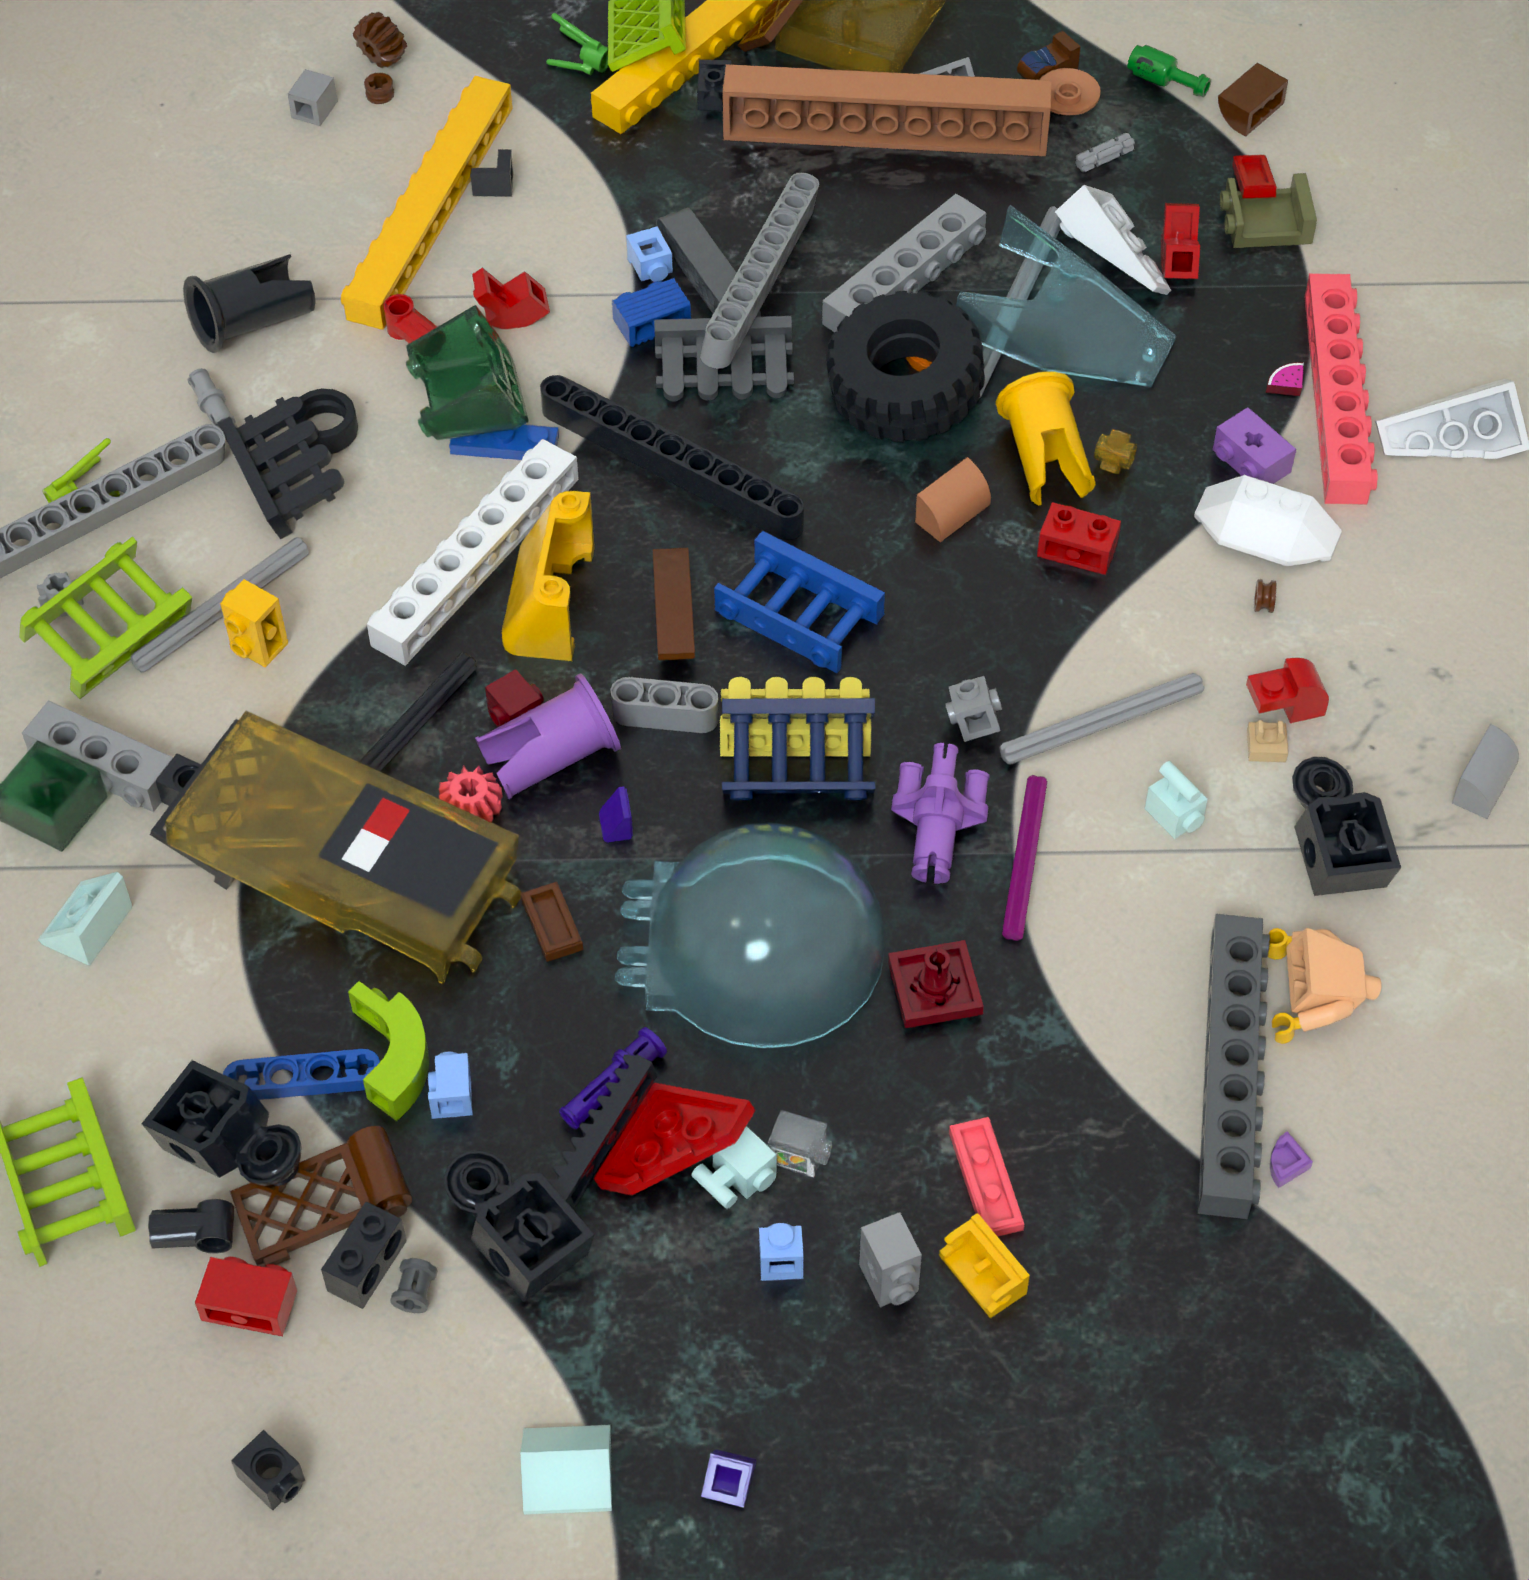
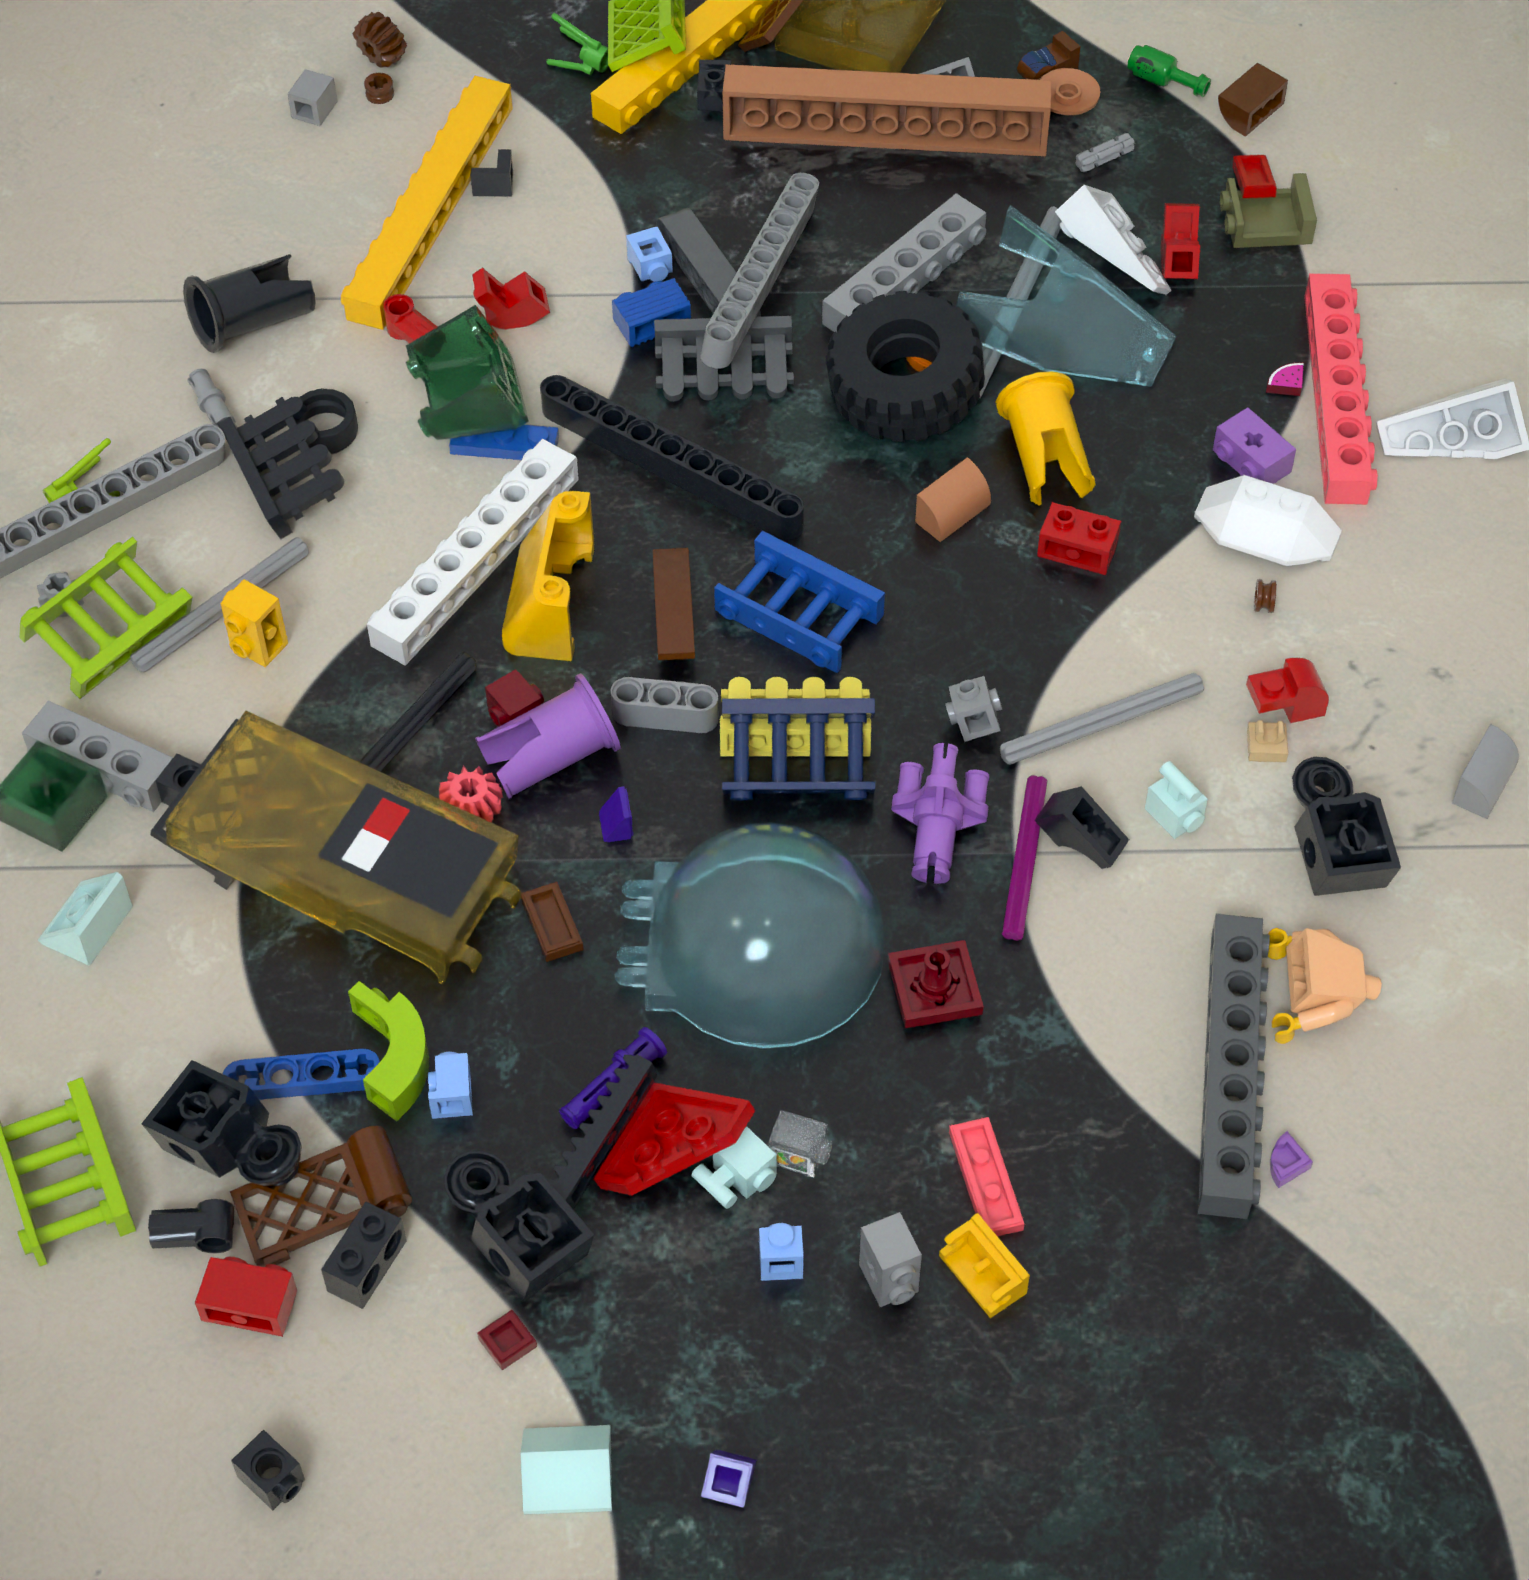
dark grey bush [390,1258,438,1313] -> none
clear yellow gear [1094,429,1137,474] -> none
none -> dark red tile [477,1310,537,1370]
none -> black arch [1034,786,1129,869]

